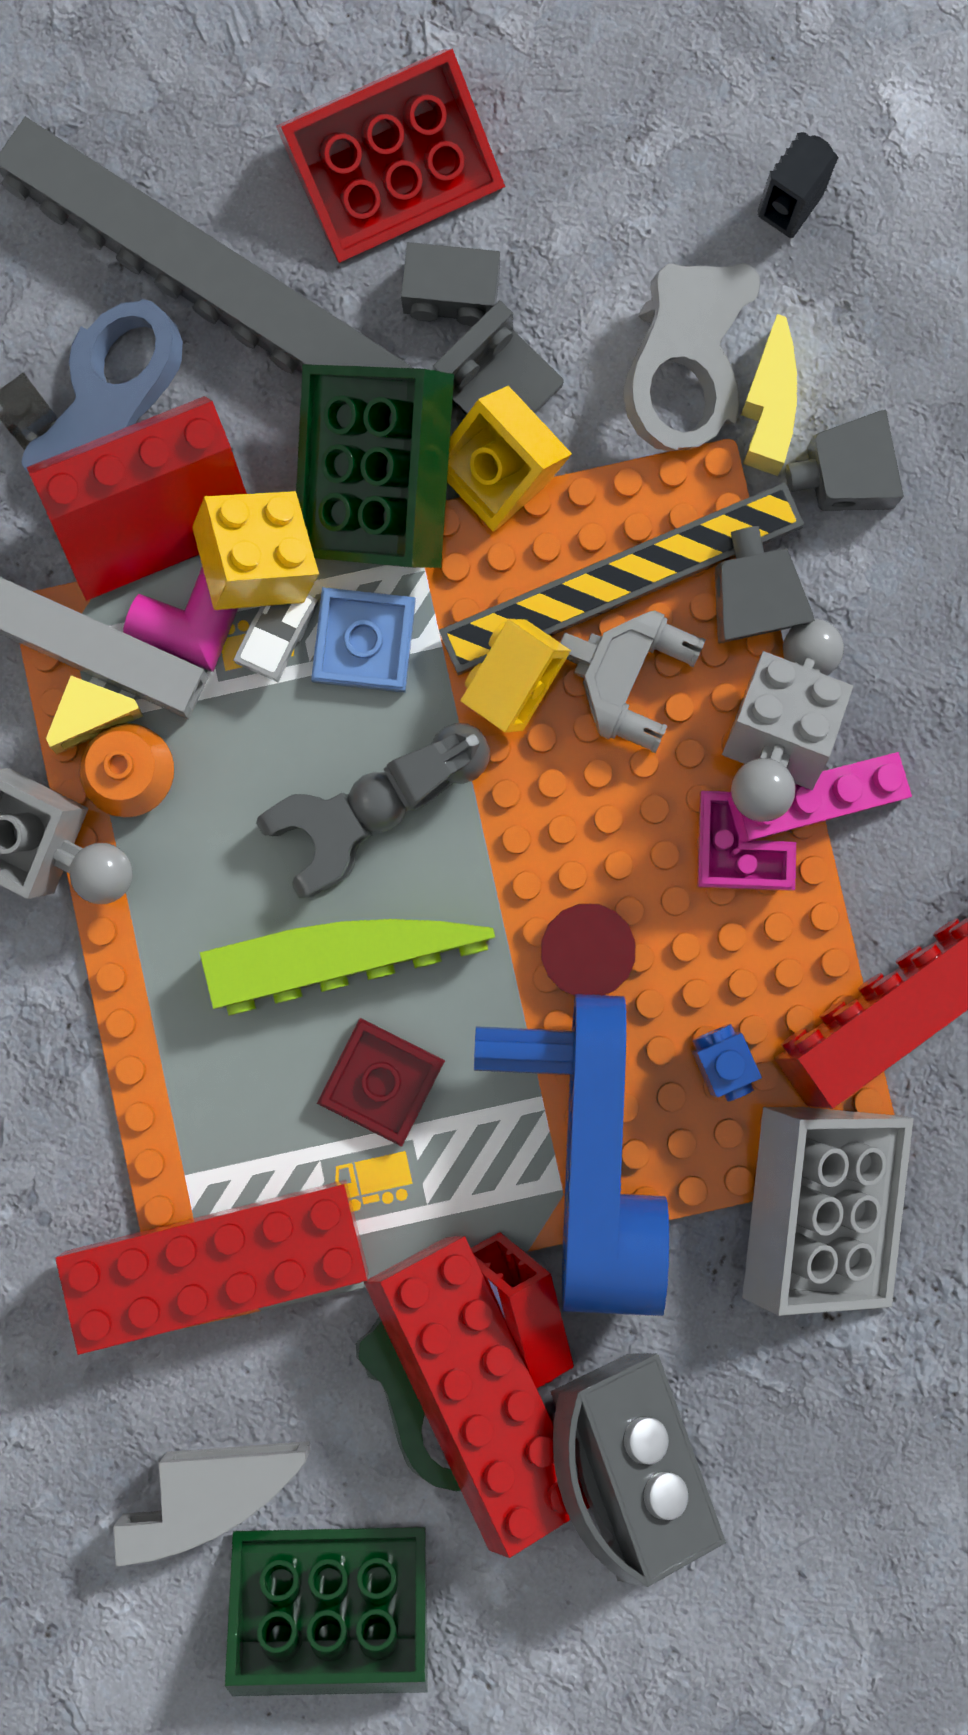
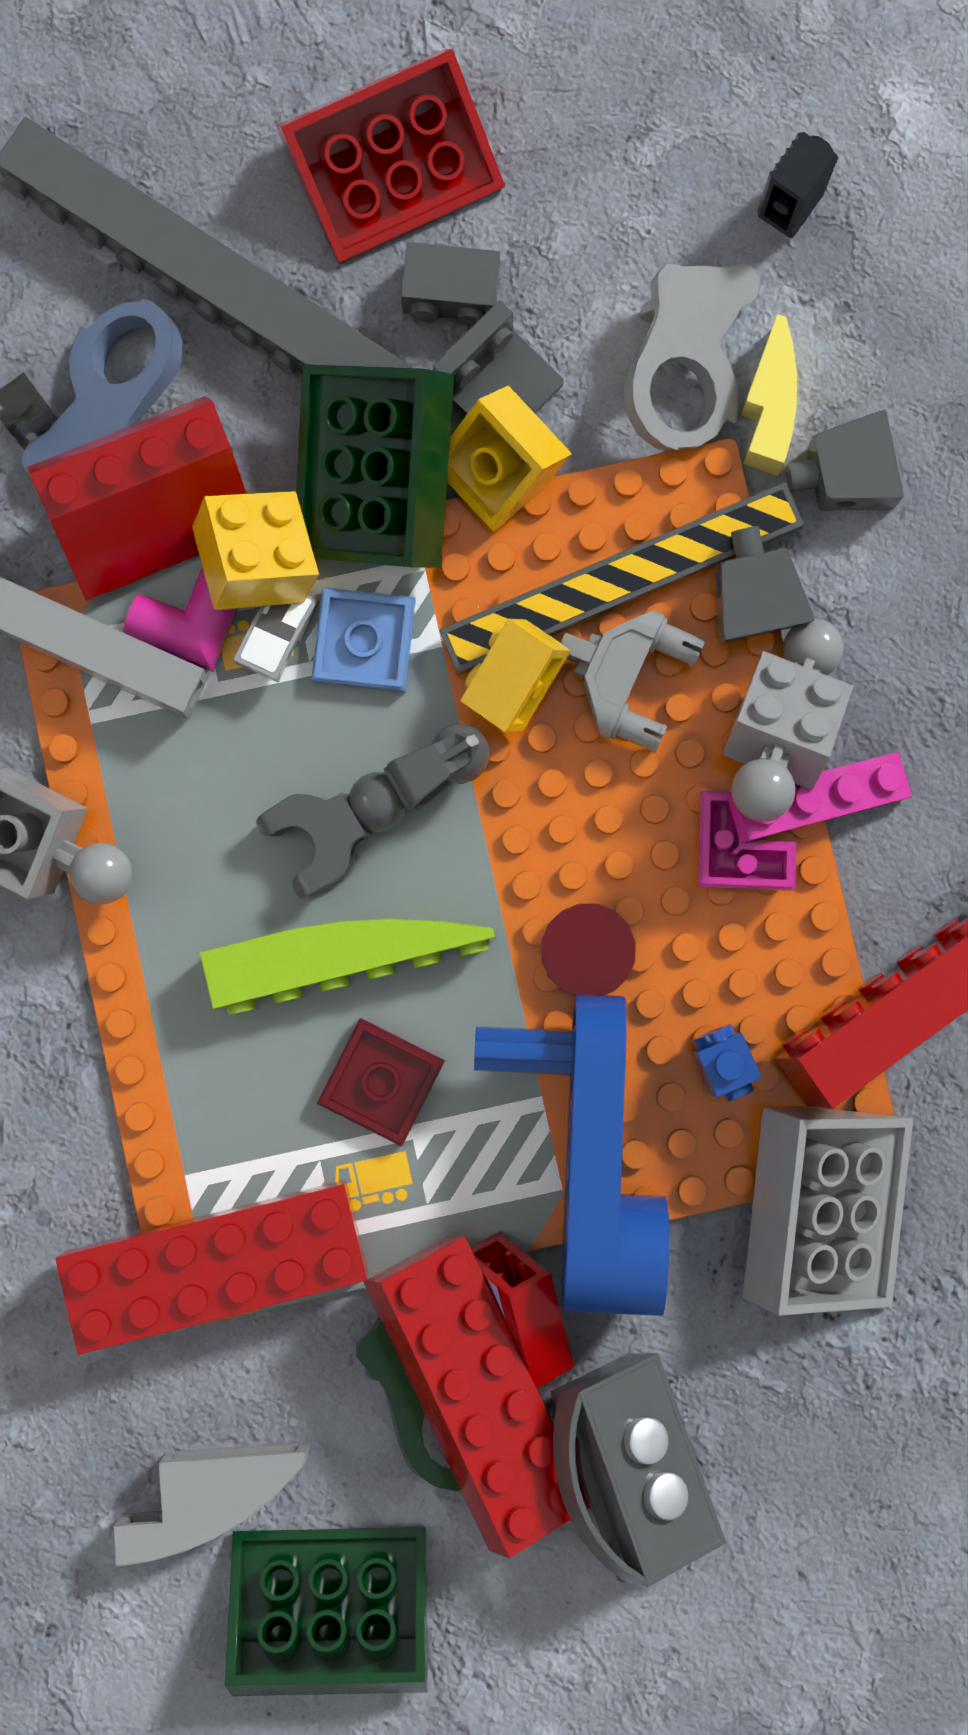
light yellow slope [46,676,143,754] -> none
orange cone [79,723,174,817] -> none

